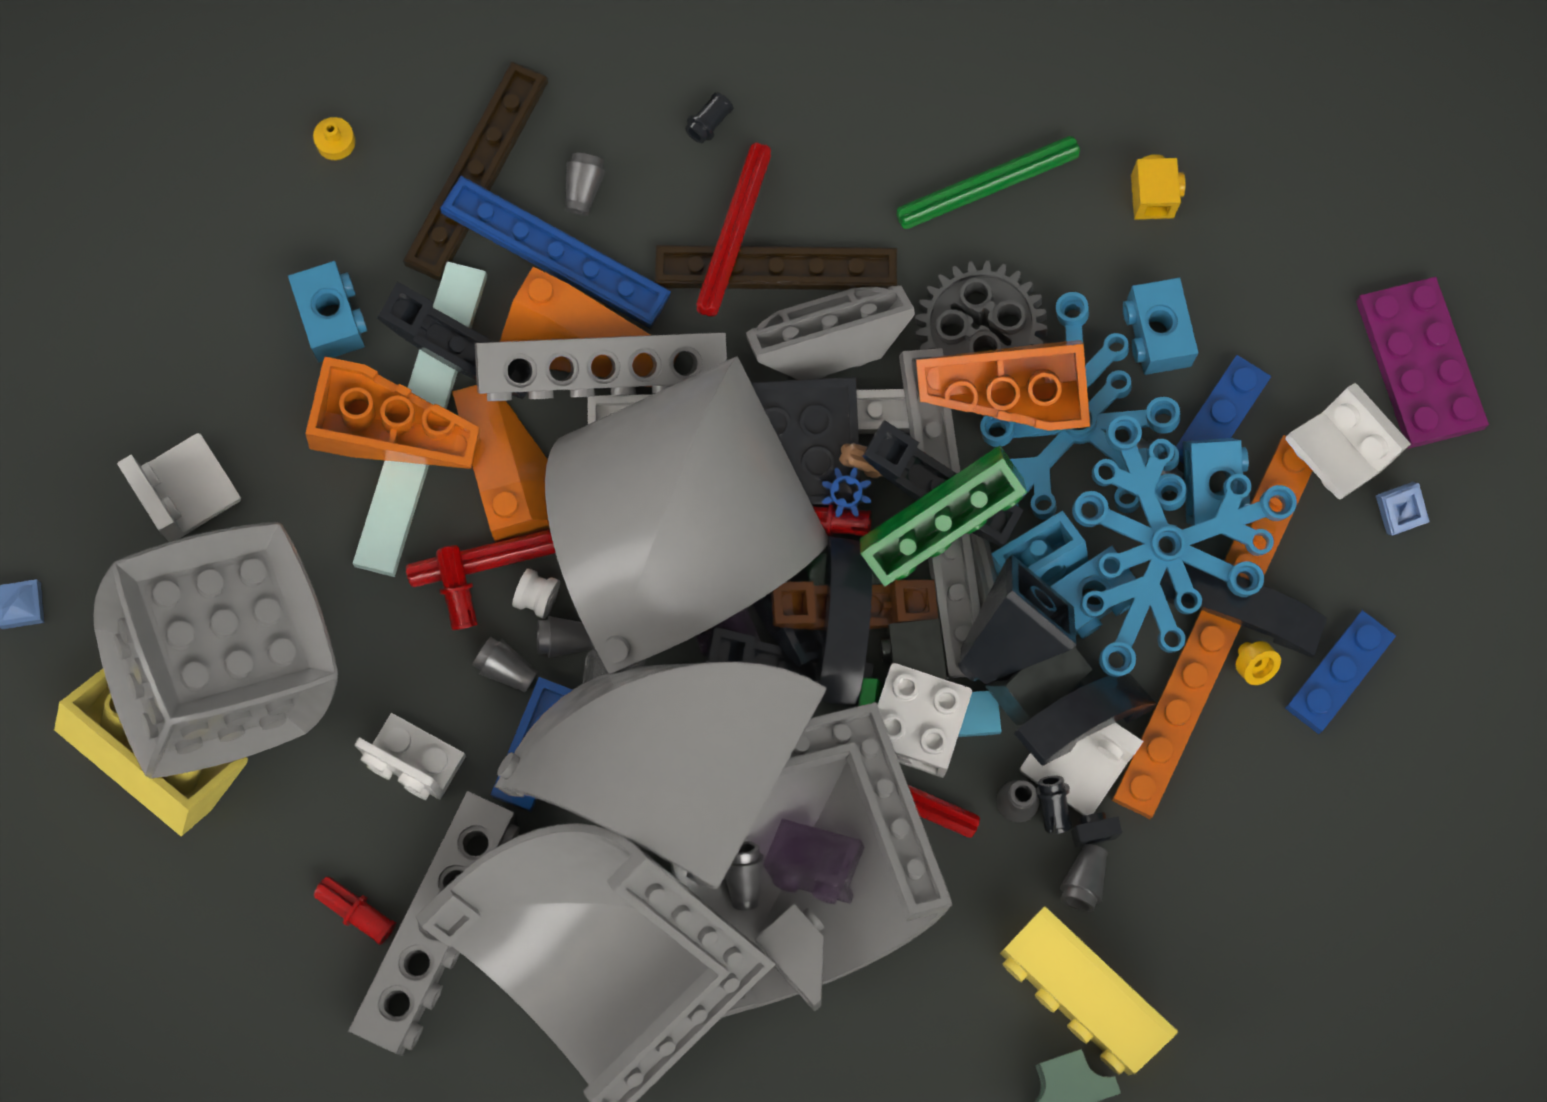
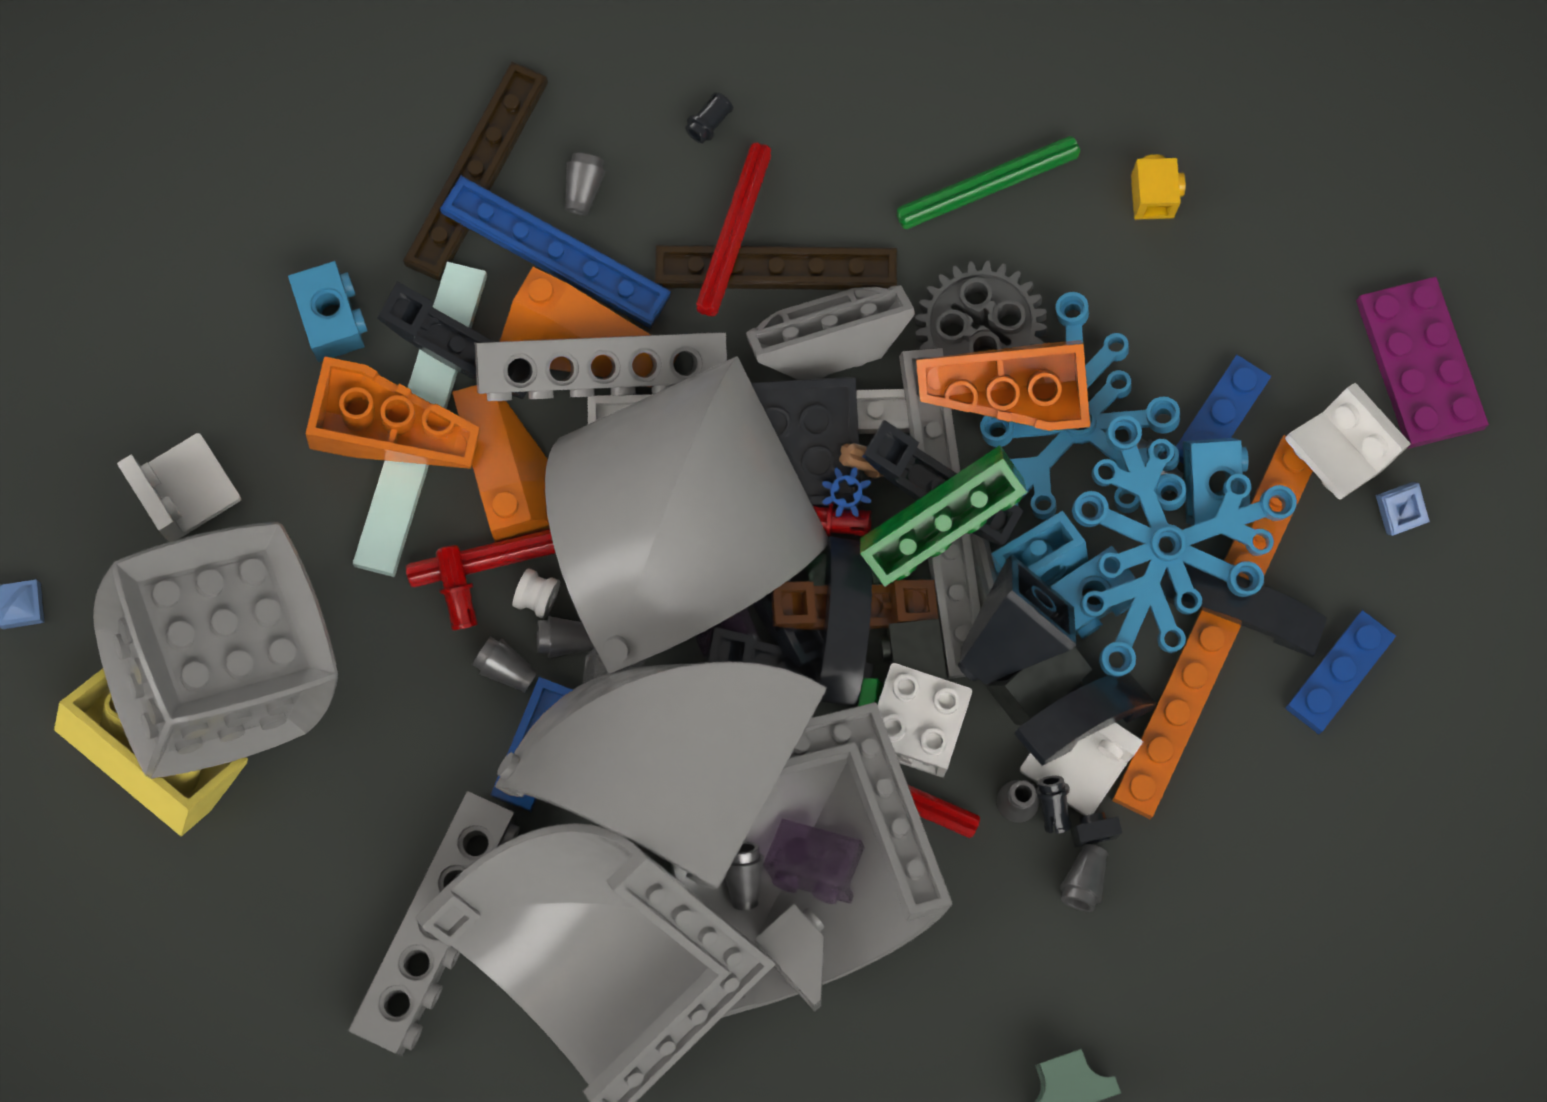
yellow tile [313,117,355,160] -> none
red axle [314,876,397,945] -> none
white bracket [355,713,466,800] -> none
medium azure tile [958,691,1001,737] -> none
light yellow slope [1000,906,1178,1076] -> none
dark azure brick [1123,278,1198,375] -> none
yellow tile [1236,641,1281,685] -> none

